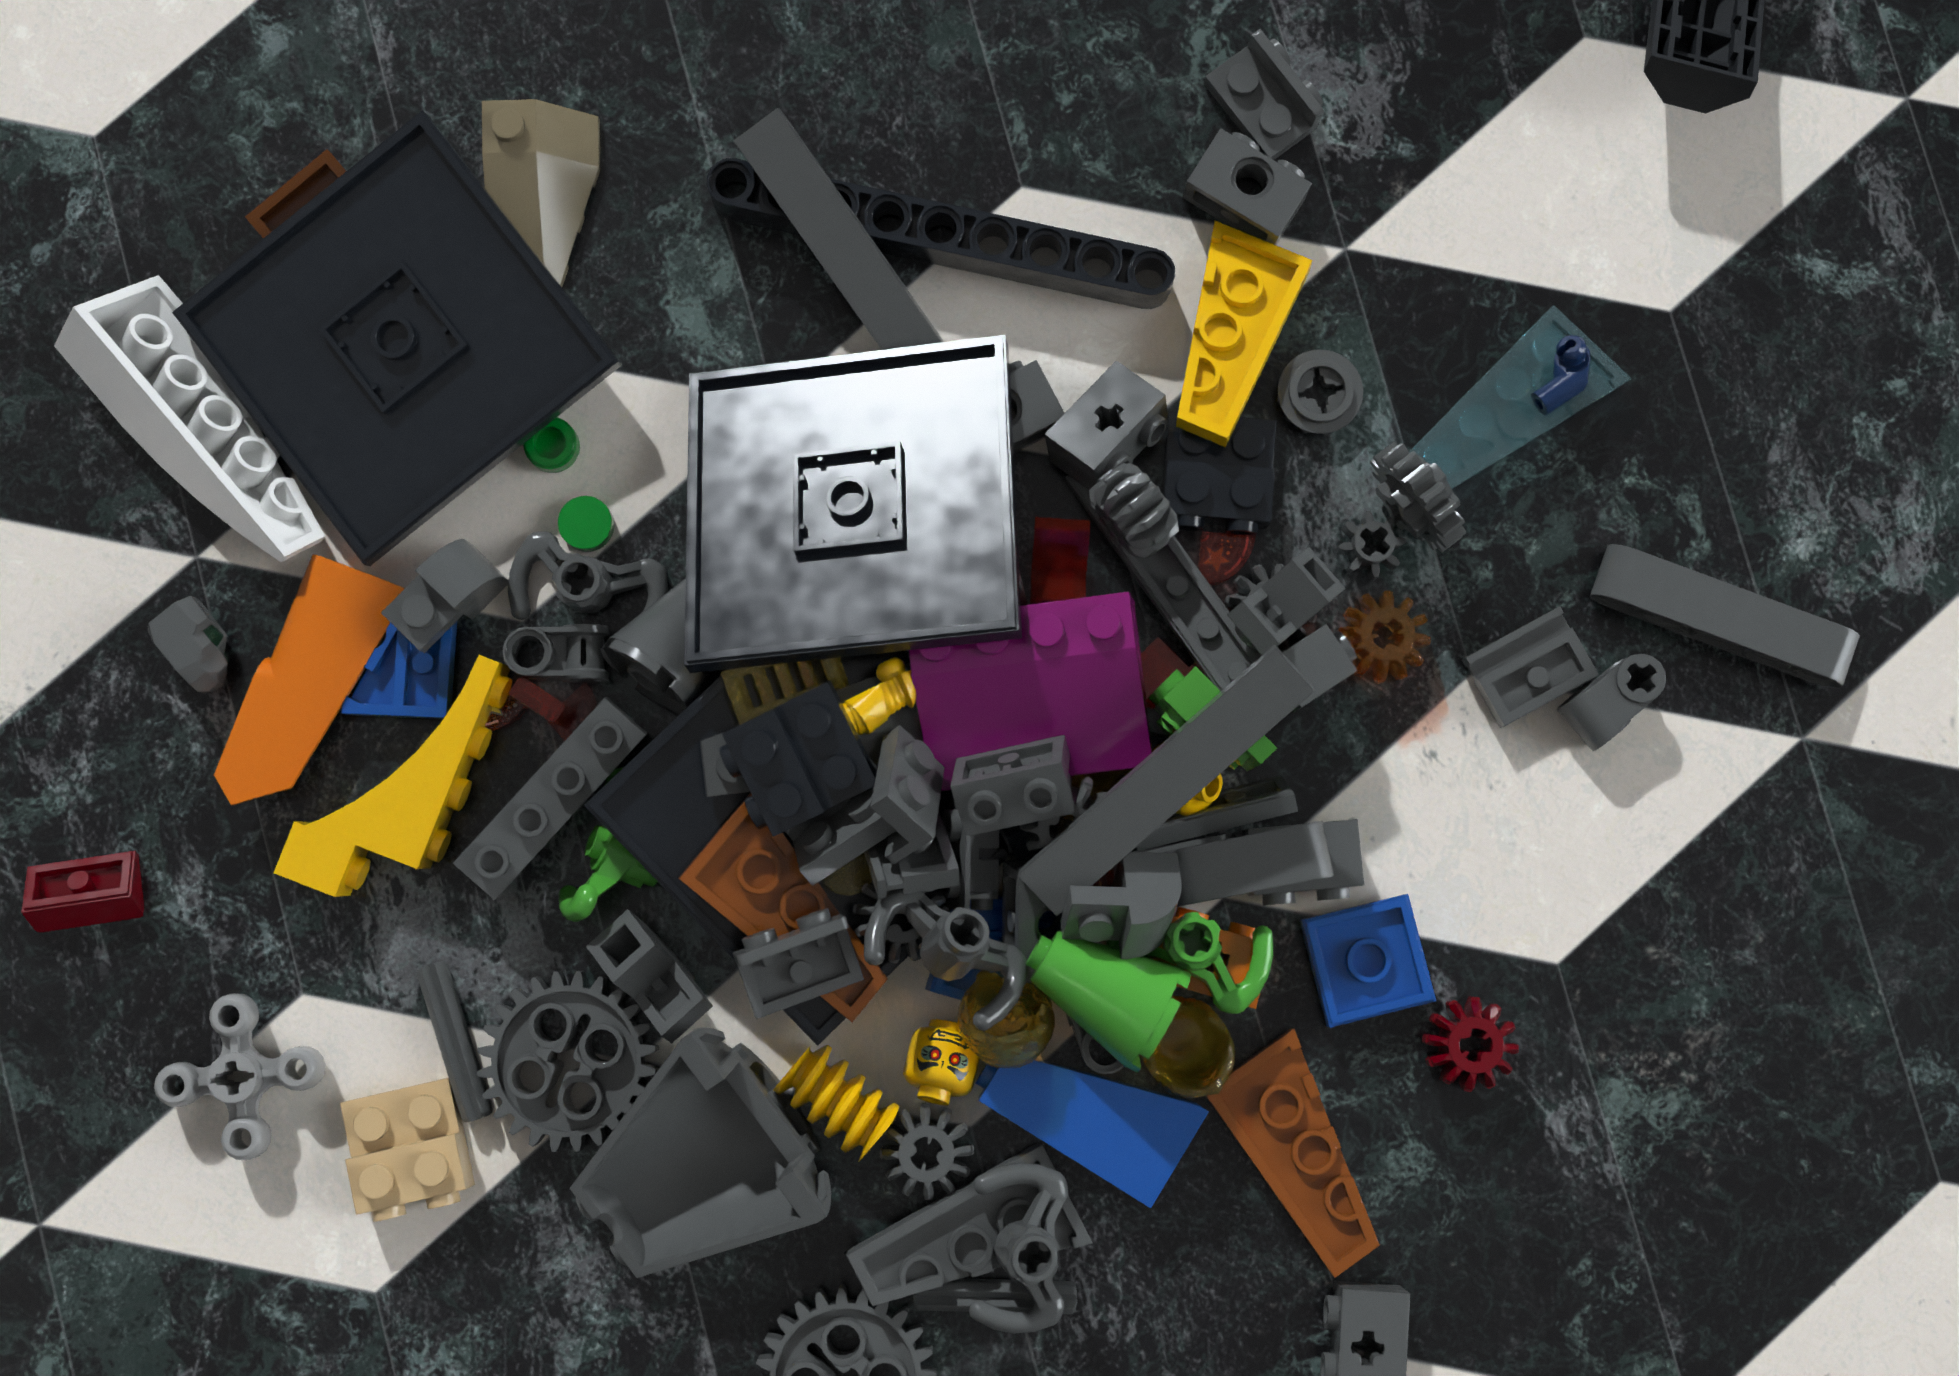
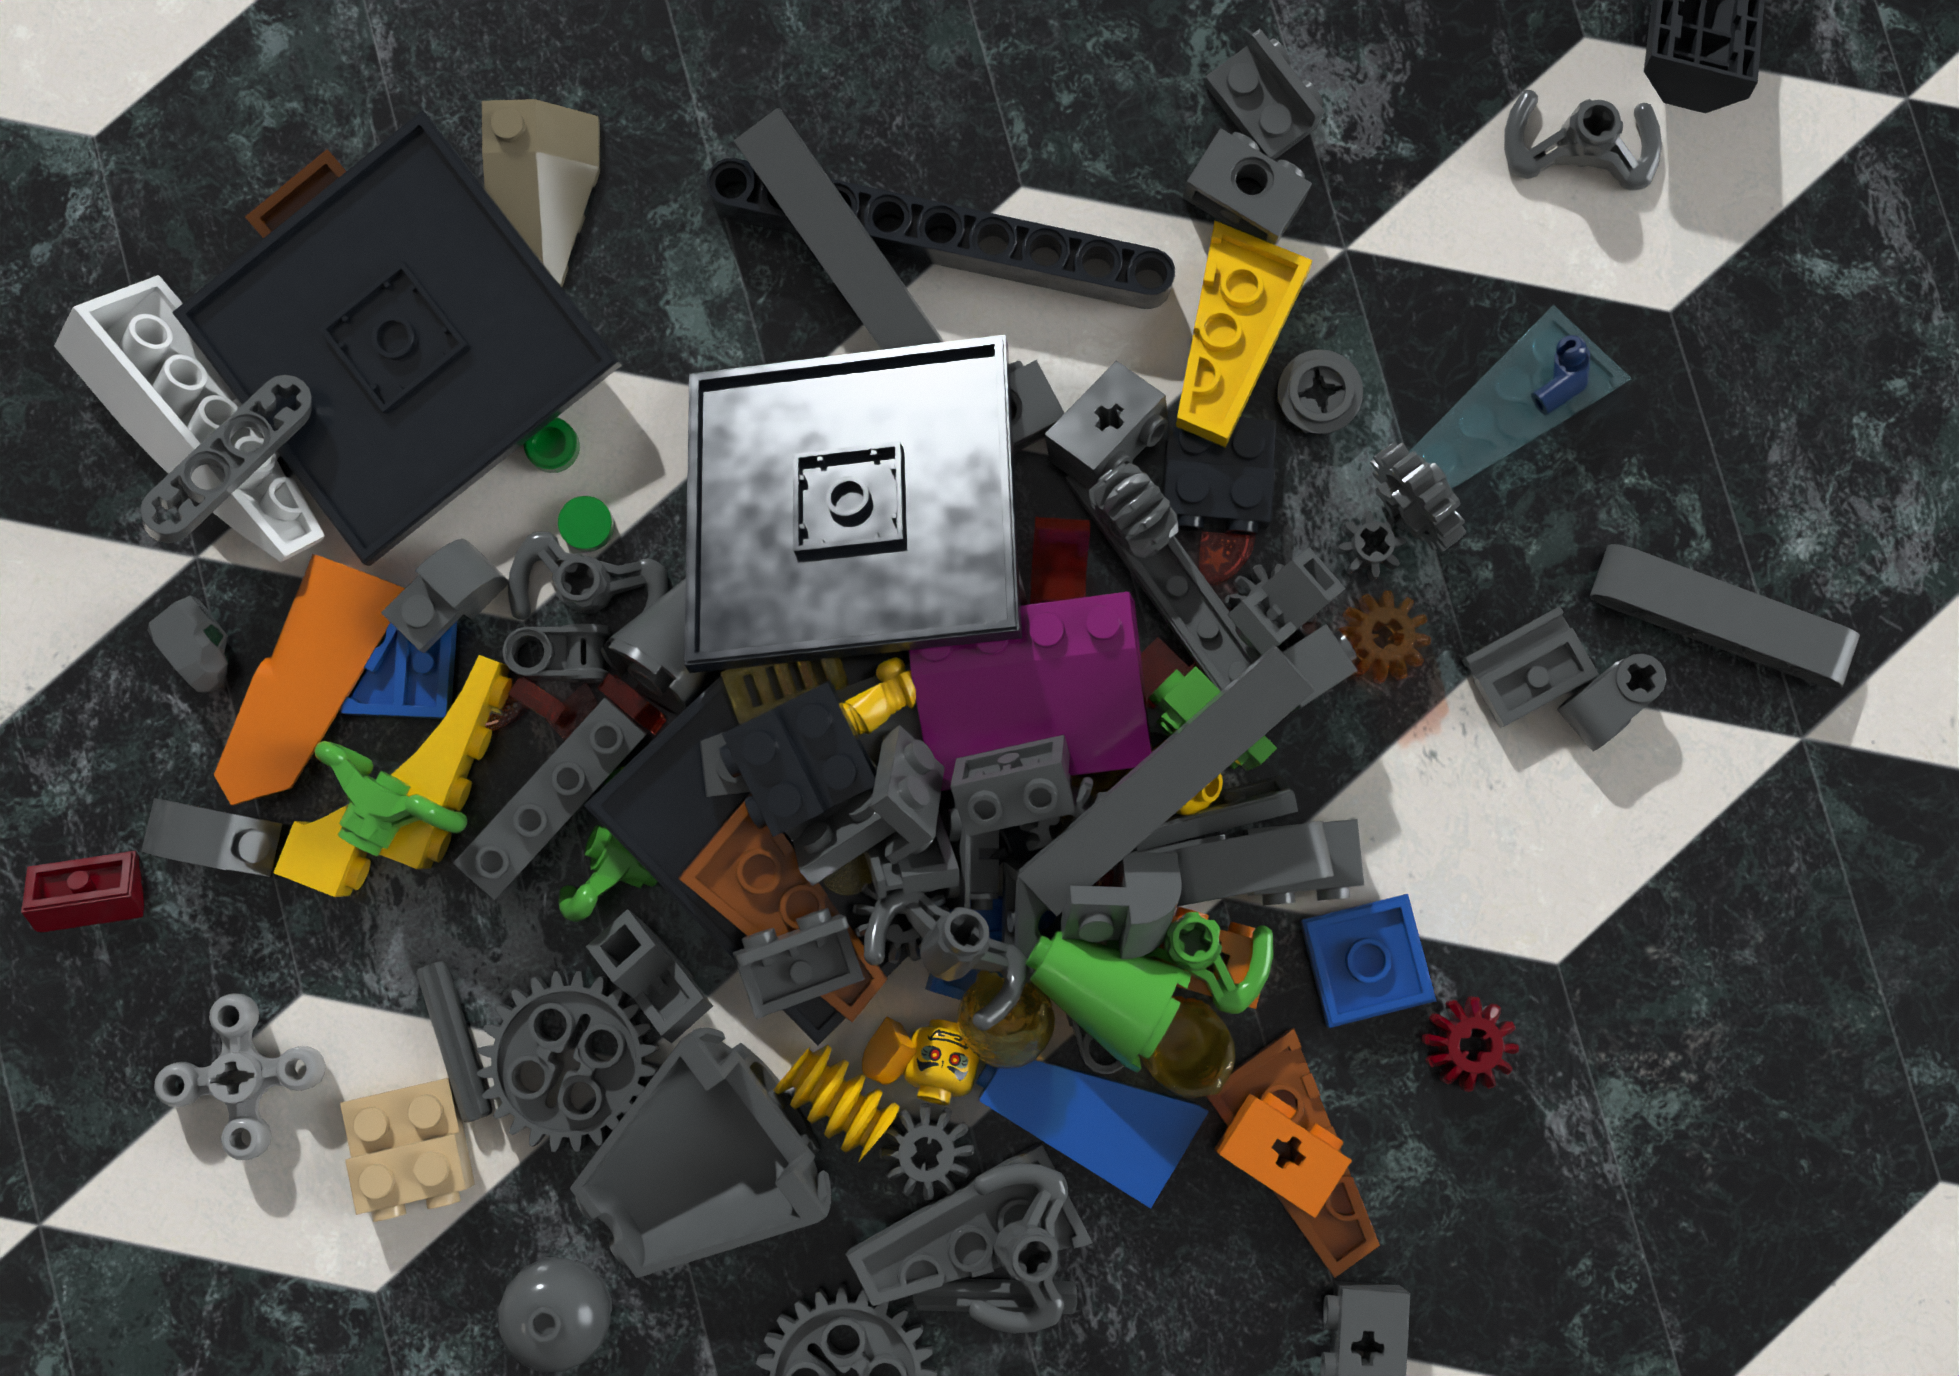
none -> dark grey beam [140,375,312,543]
none -> dark grey brick [141,798,282,877]
none -> bright green piece [314,741,467,856]
none -> dark grey cylinder [498,1257,612,1372]
none -> clear red tile [597,673,667,735]
none -> light orange tile [862,1016,917,1085]
none -> orange brick [1214,1092,1352,1218]
none -> dark grey piece [1504,90,1662,190]

